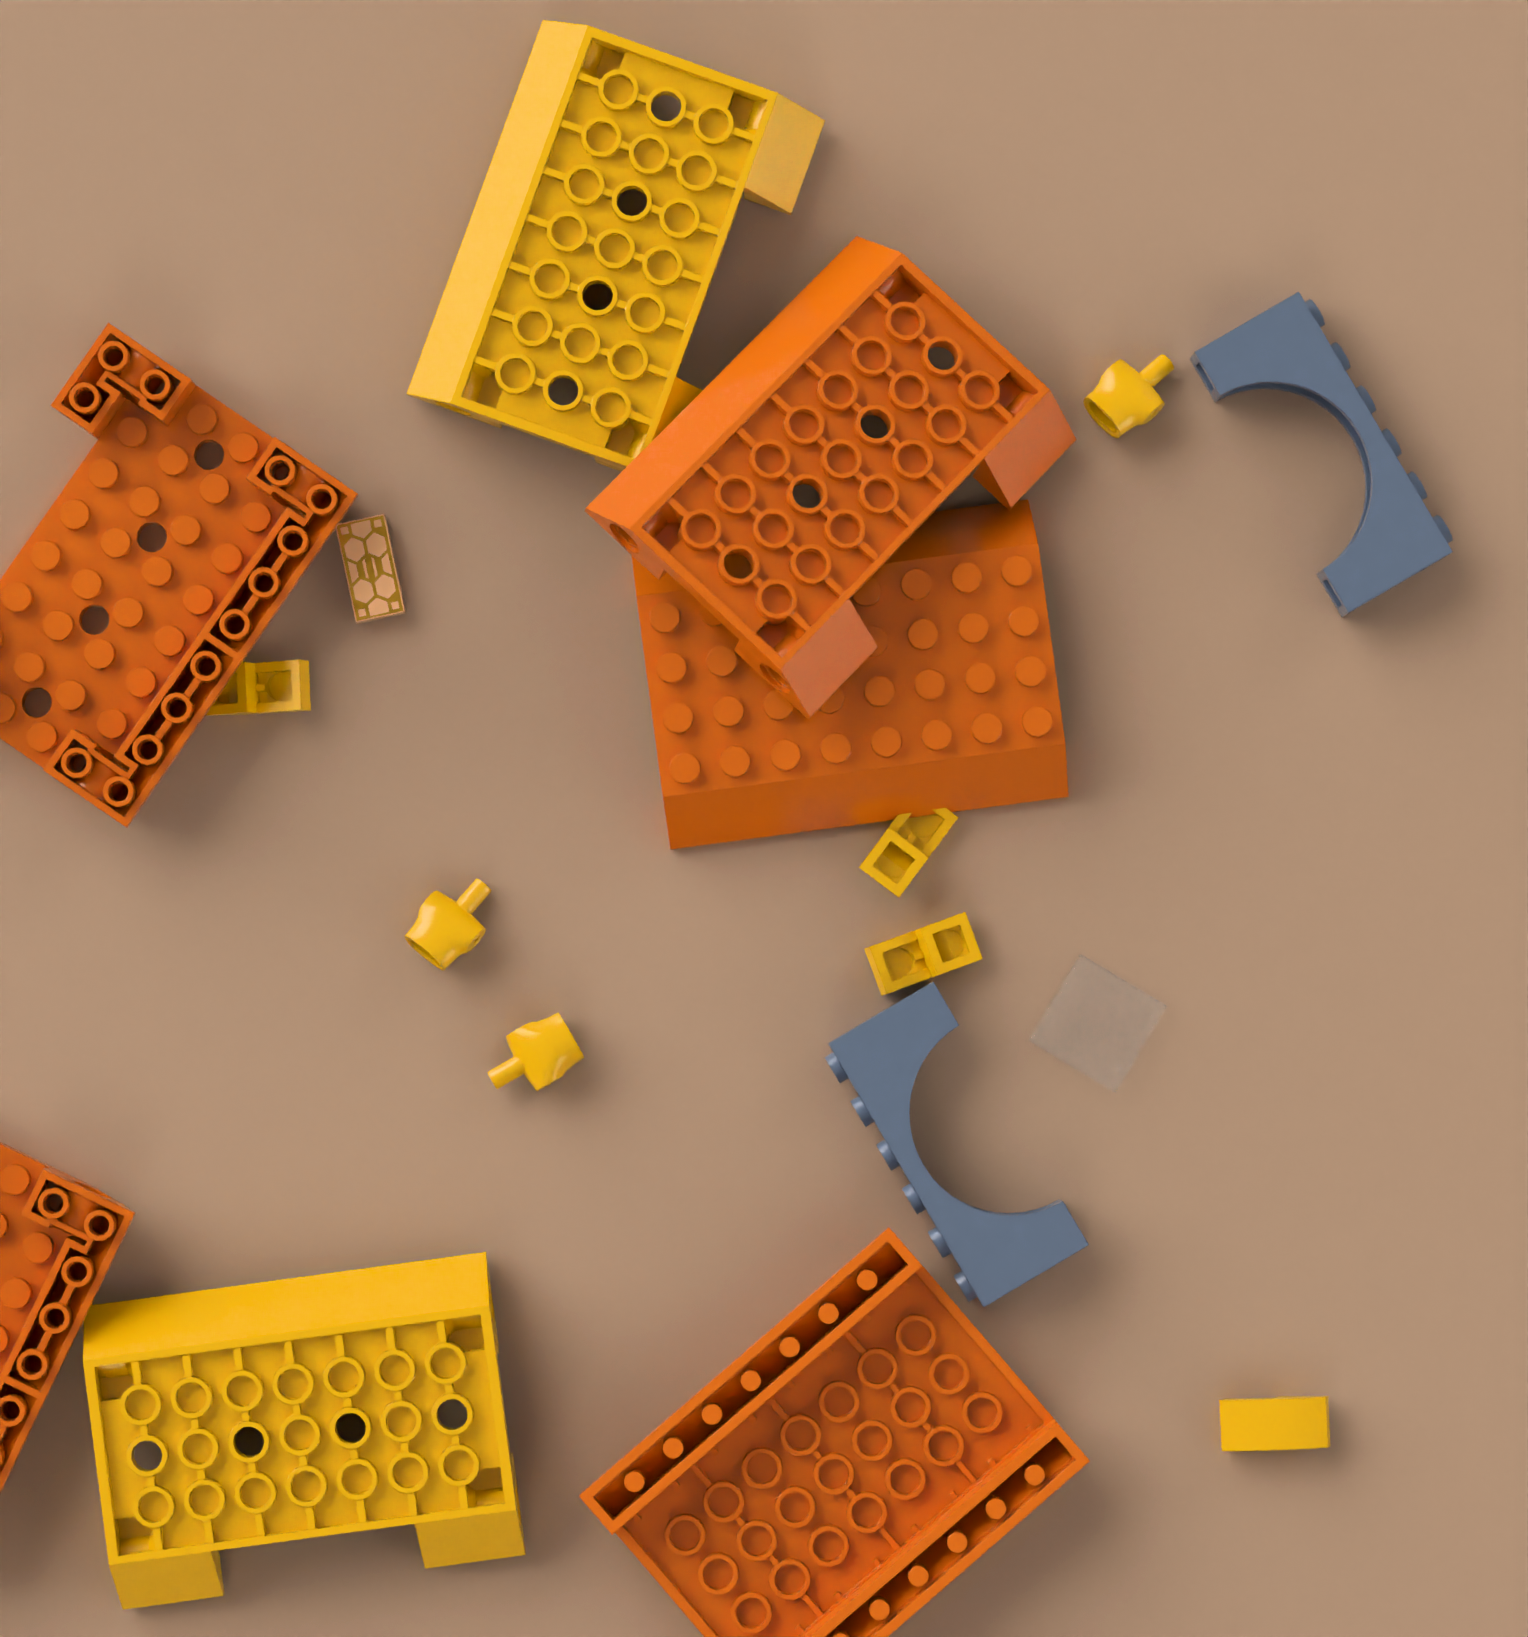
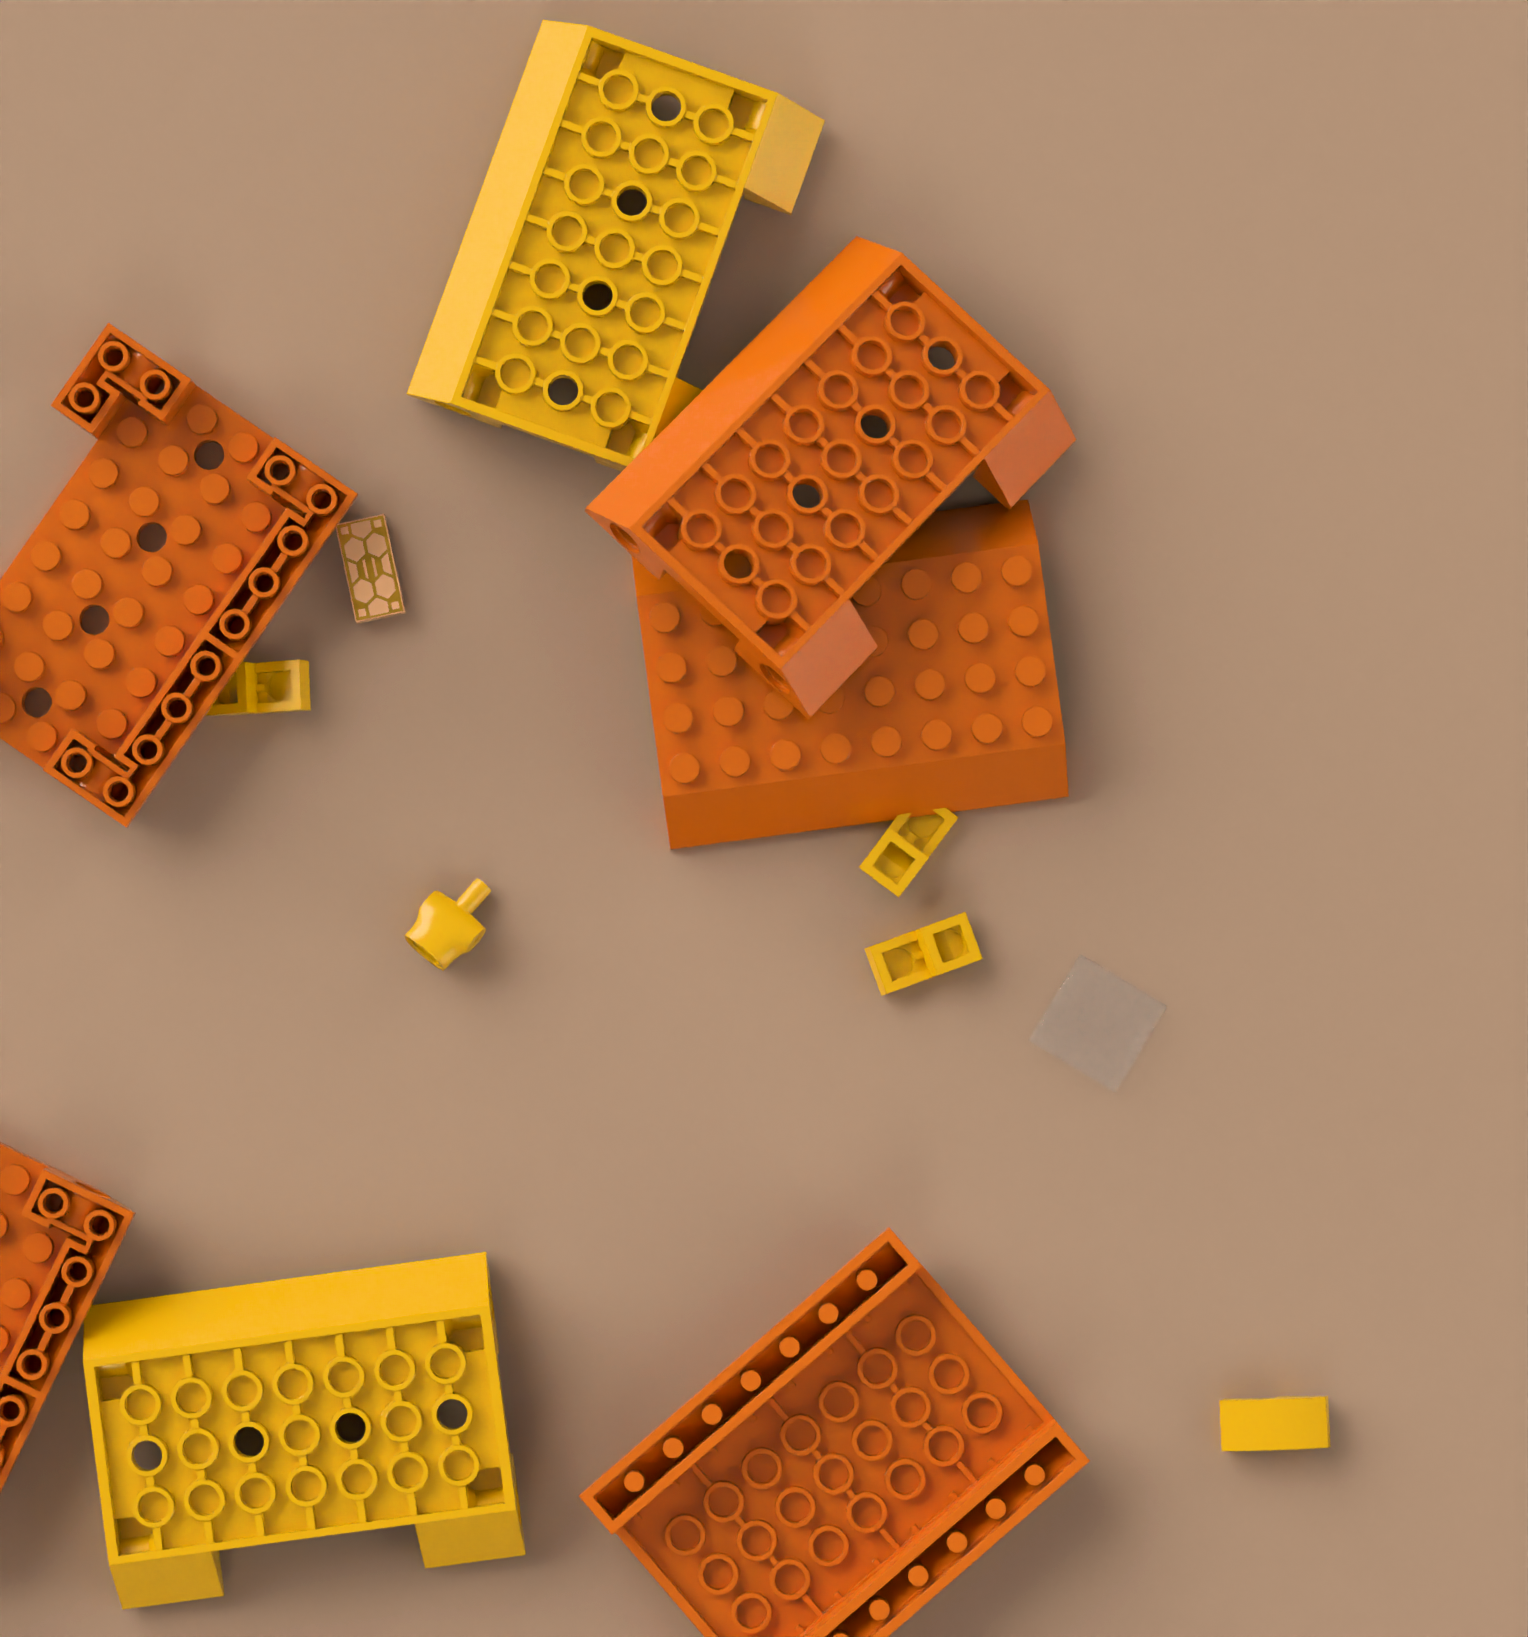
yellow piece [487,1012,584,1091] -> none
sand blue arch [825,982,1089,1307] -> none
yellow piece [1084,354,1174,438] -> none
sand blue arch [1190,292,1453,617] -> none

